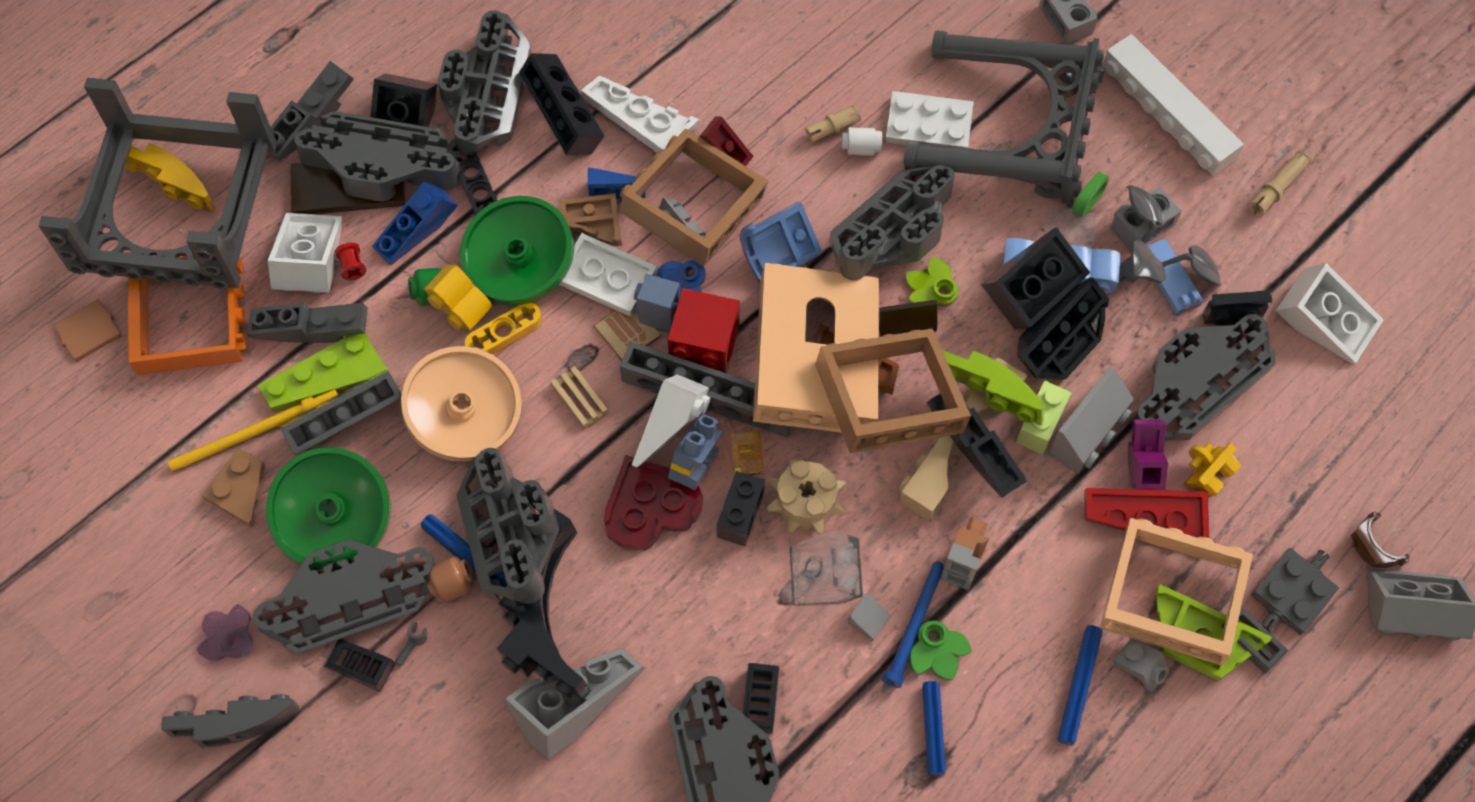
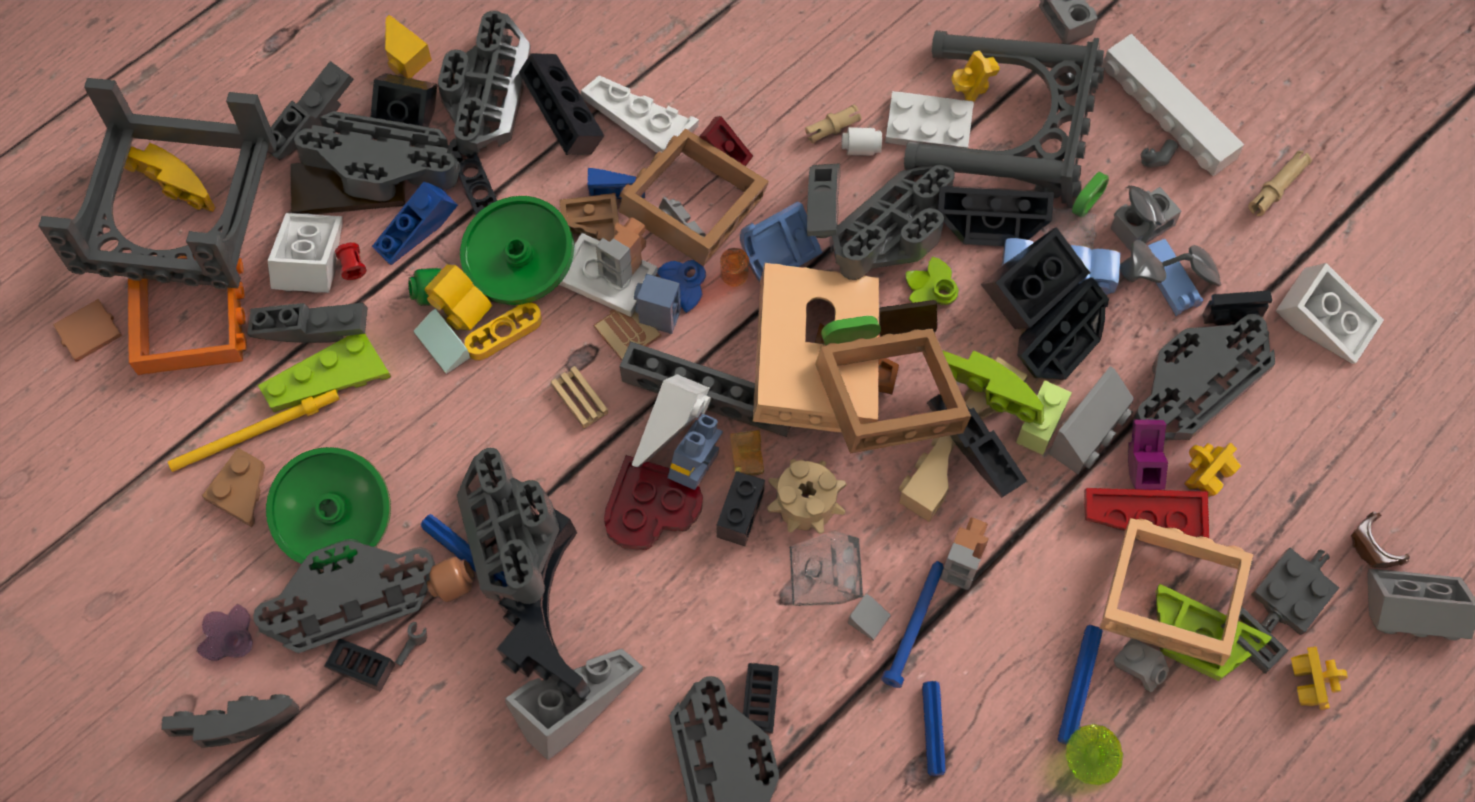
dark grey brick [279,370,402,455] -> none
light nougat dish [401,346,522,462] -> none
red brick [668,288,740,374] -> none
bright green plate [910,621,972,680] -> none
none -> yellow slope [385,15,432,78]
none -> light aqua slope [414,309,470,374]
none -> hips [596,217,646,288]
none -> clear orange brick [720,248,749,287]
none -> dark grey slope [807,164,841,238]
none -> bright green tile [821,316,881,345]
none -> black wedge [938,186,1054,246]
none -> yellow hips [951,51,1000,102]
none -> clear neon green wheel [1066,724,1123,785]
none -> dark grey arm [1141,139,1178,168]
none -> yellow hips [1291,646,1348,710]

